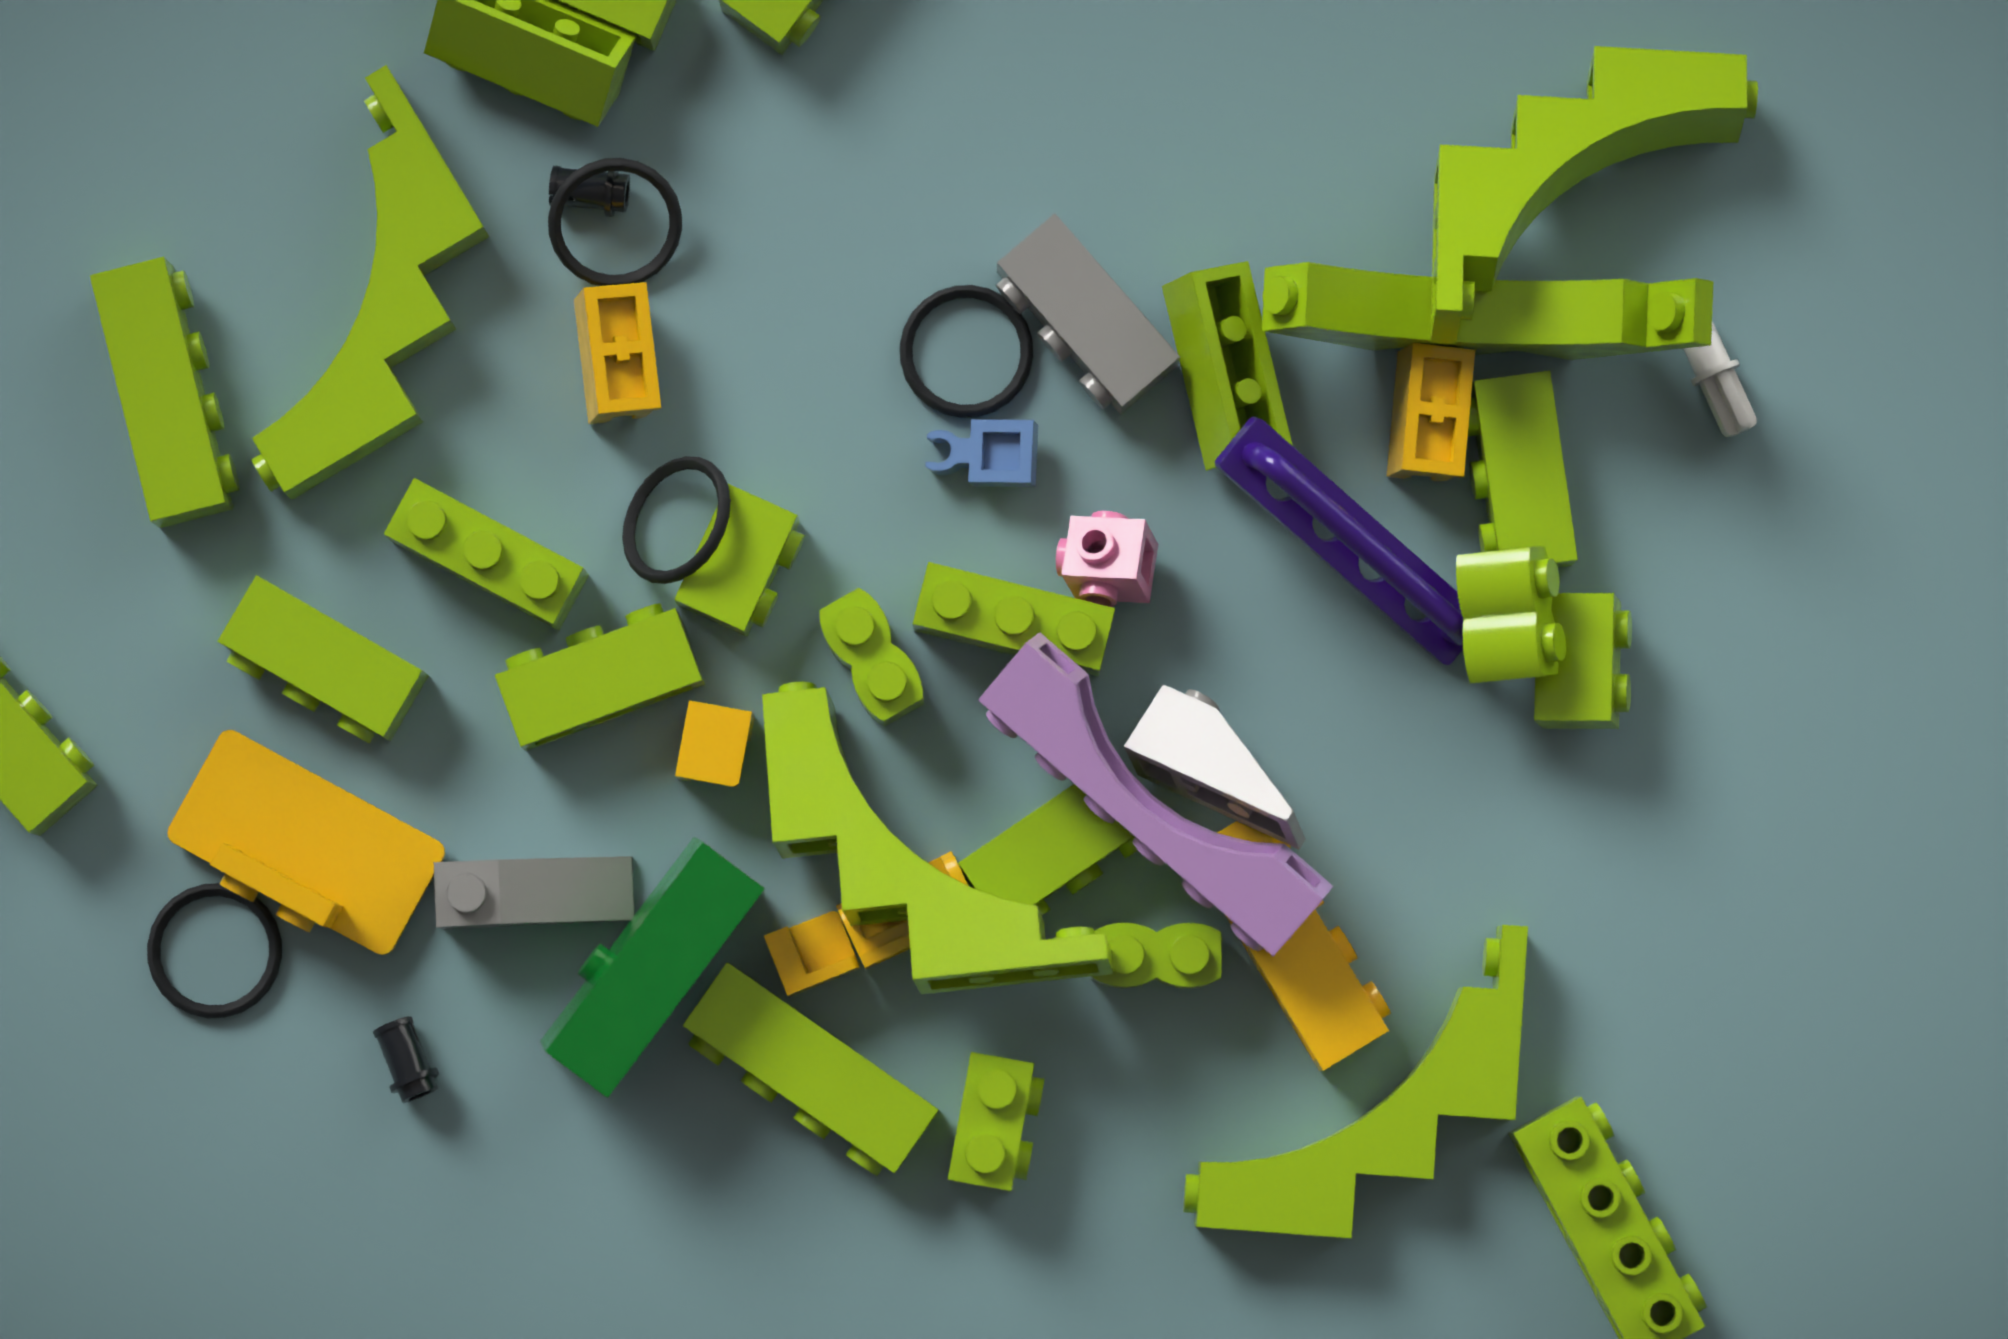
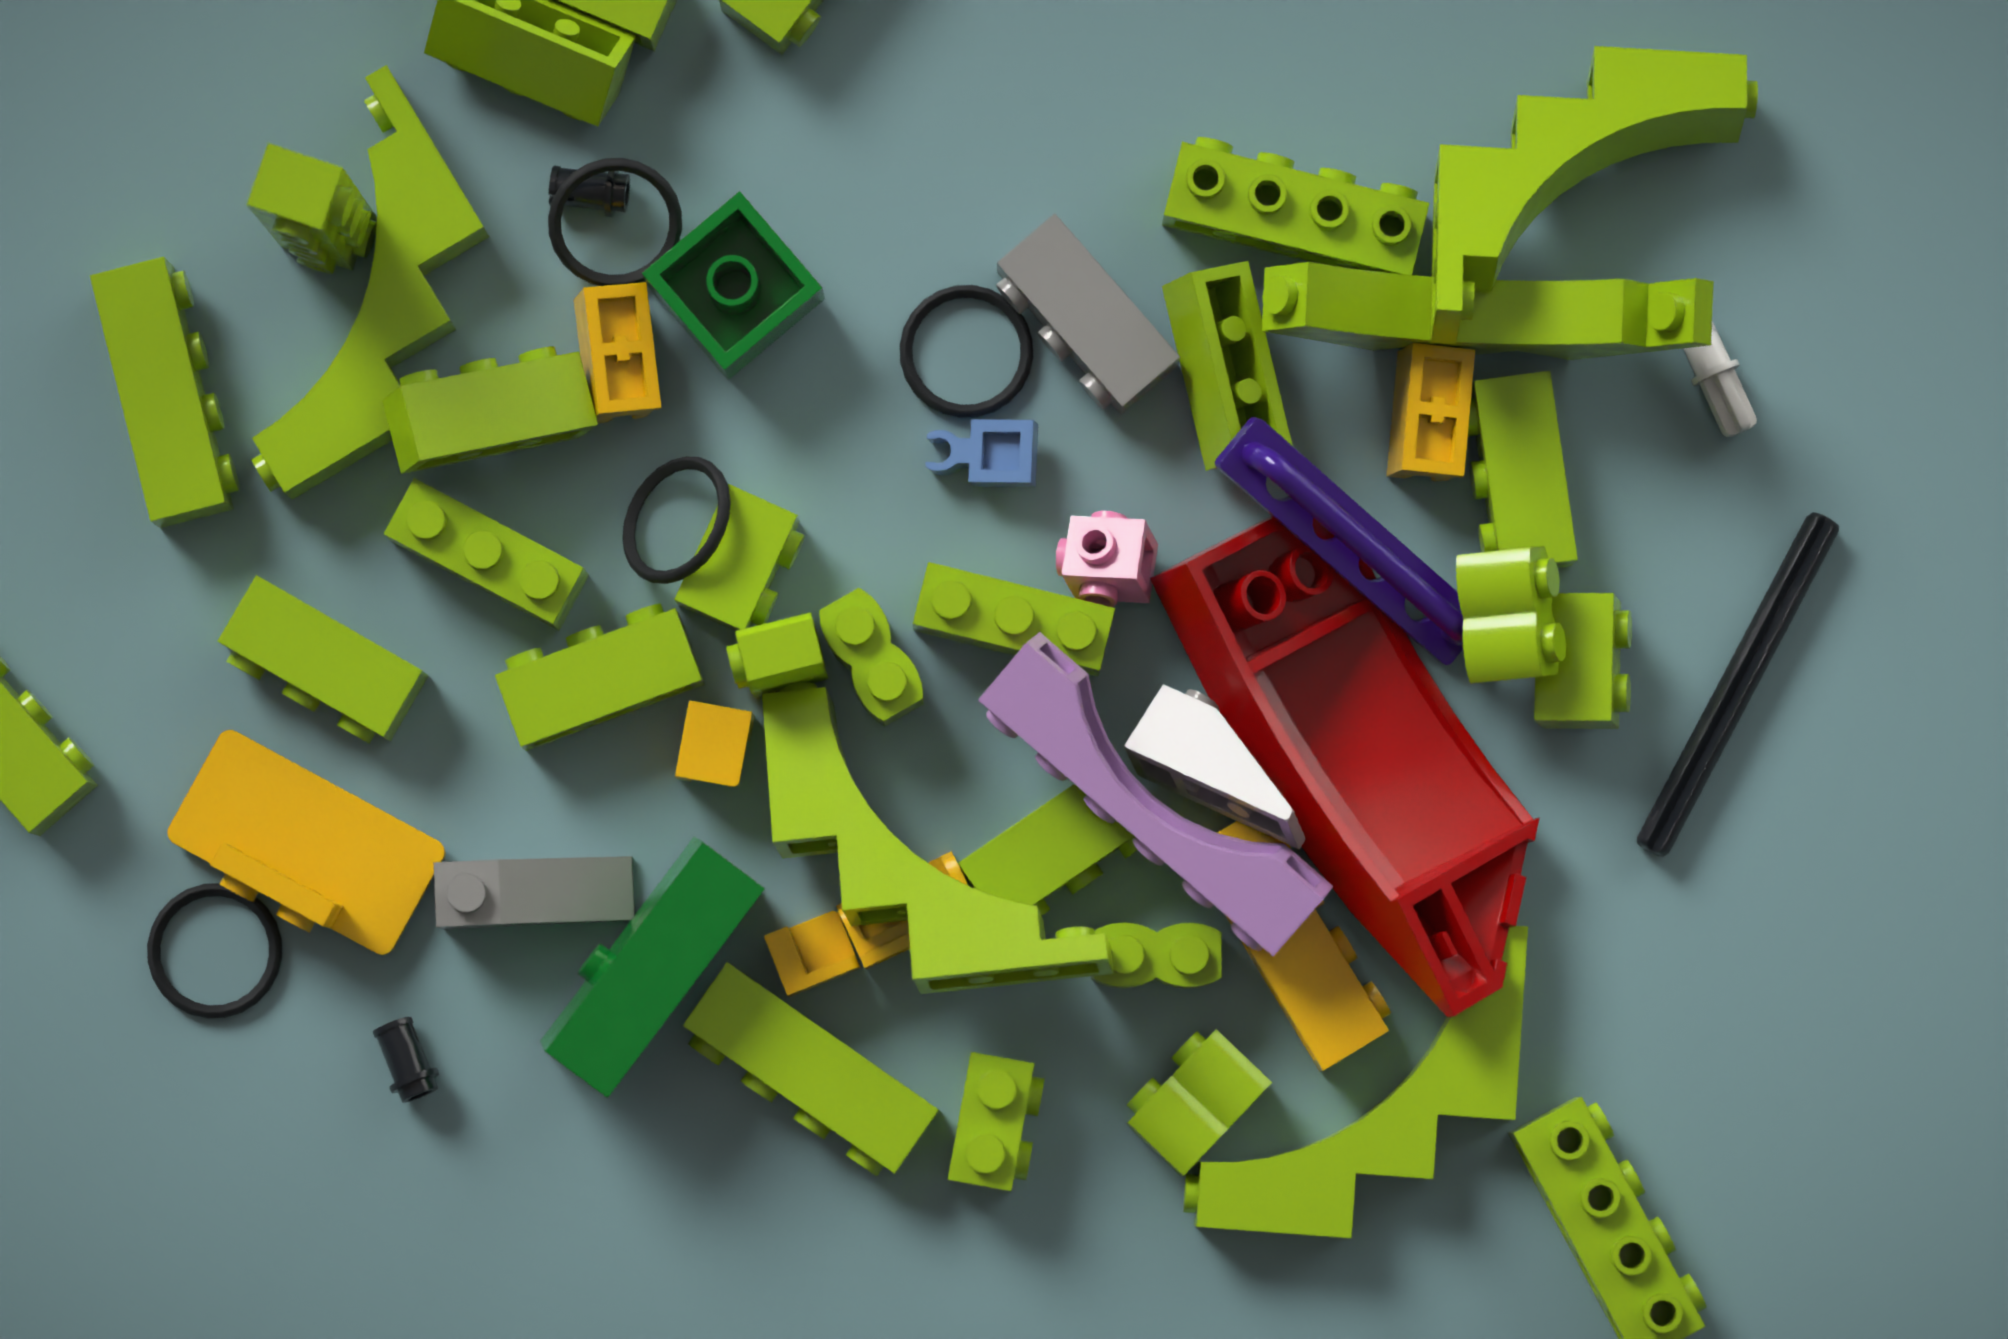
none -> lime brick [246,143,377,274]
none -> lime brick [382,346,598,474]
none -> green brick [642,191,825,380]
none -> lime brick [726,612,829,698]
none -> lime brick [1127,1029,1272,1177]
none -> red slope [1150,516,1540,1018]
none -> lime brick [1162,137,1430,275]
none -> black axle [1637,512,1839,857]

